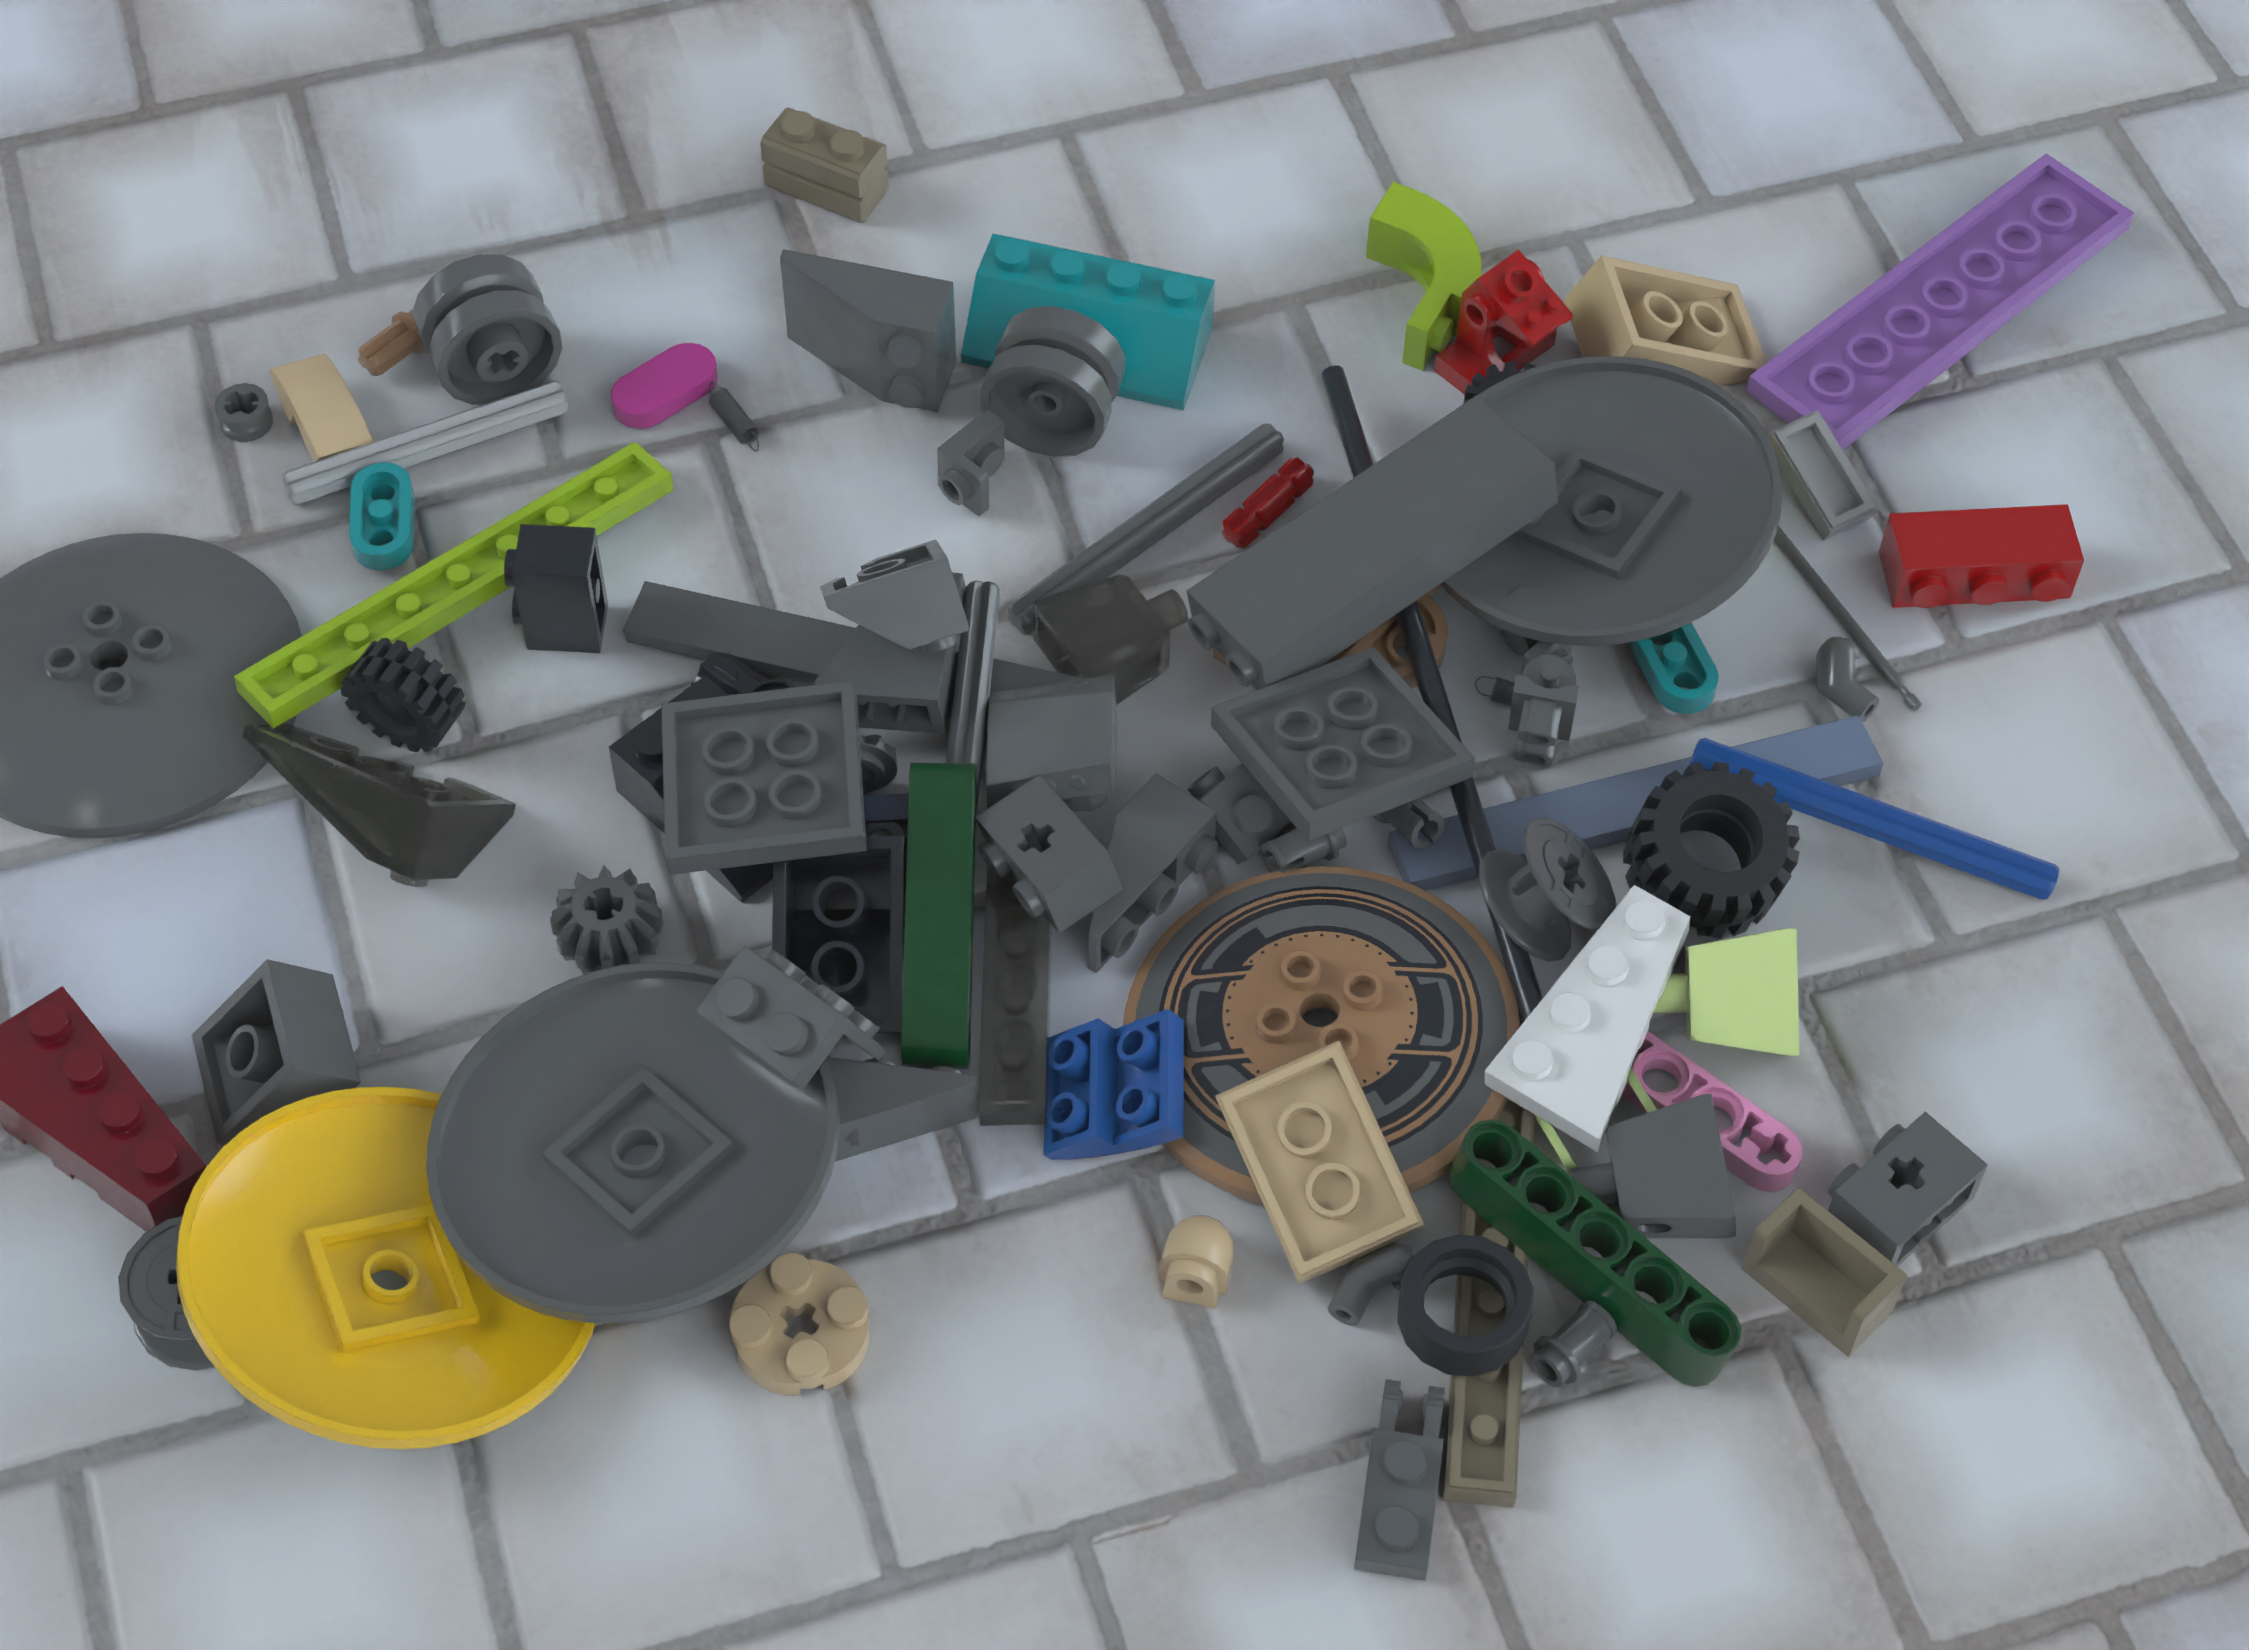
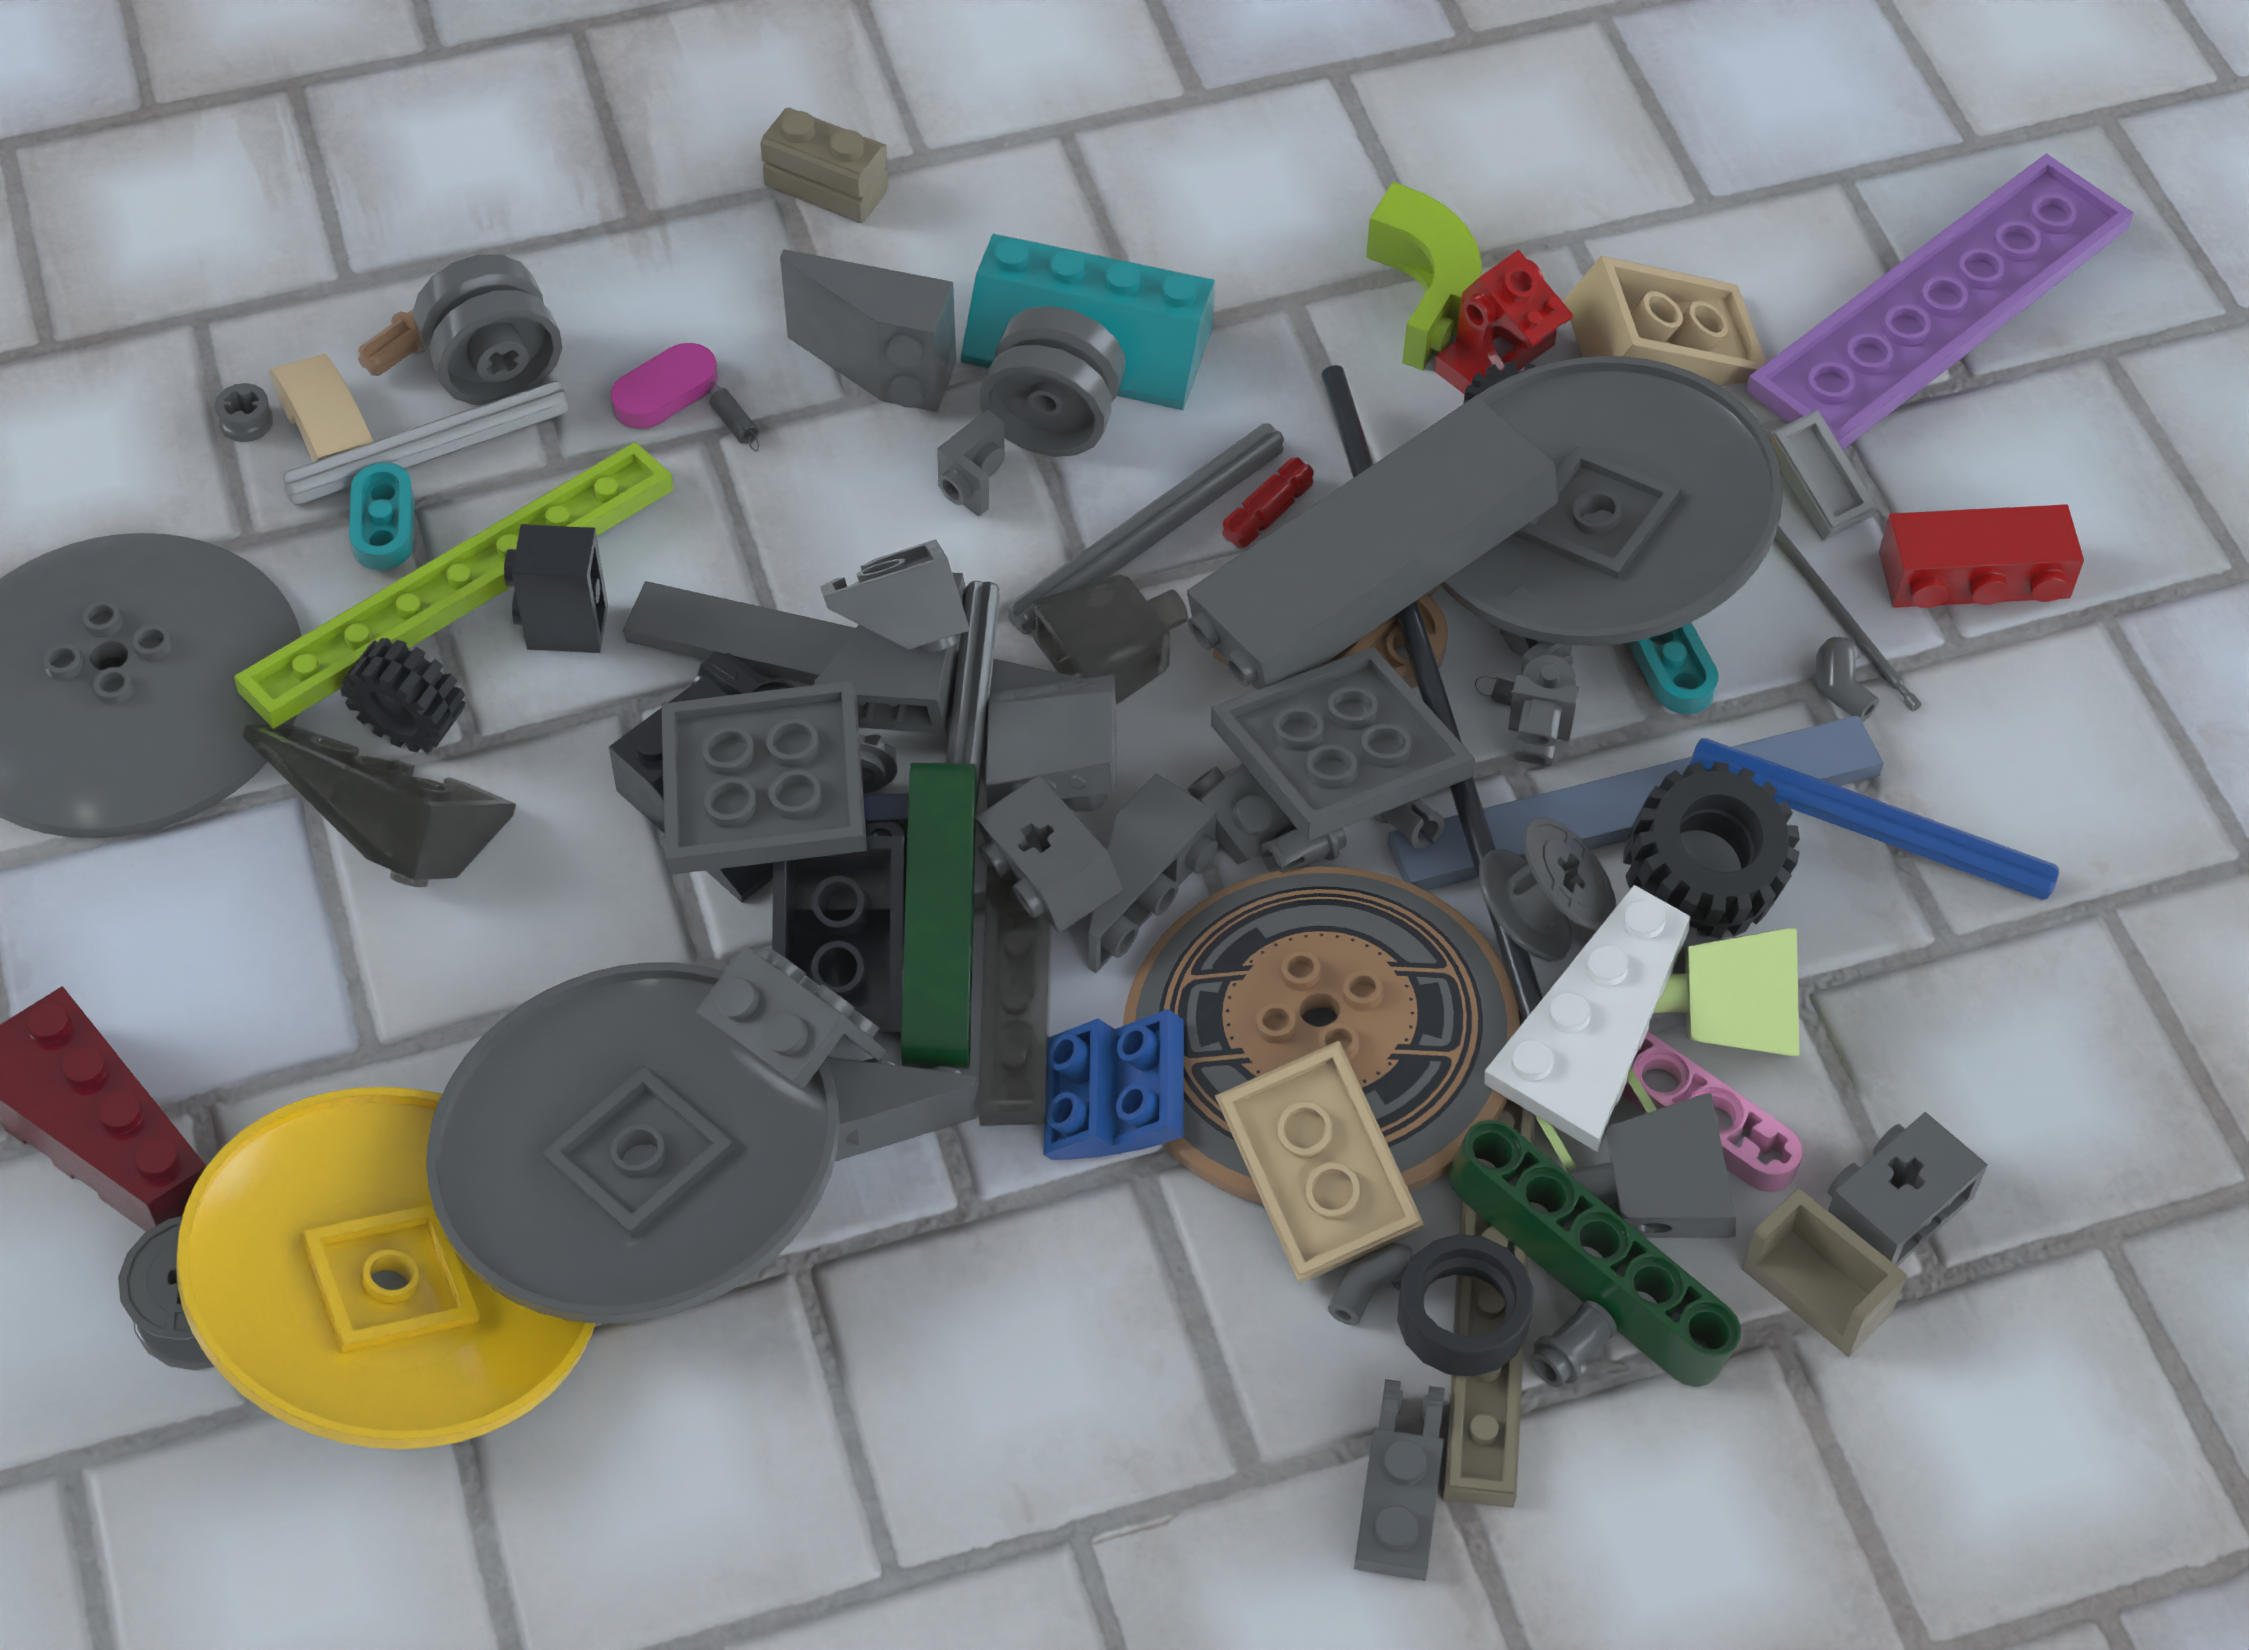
dark grey slope [192,959,361,1145] -> none
dark grey gear [550,865,664,975] -> none
tan plate [729,1253,869,1395] -> none
tan piece [1159,1215,1234,1309] -> none

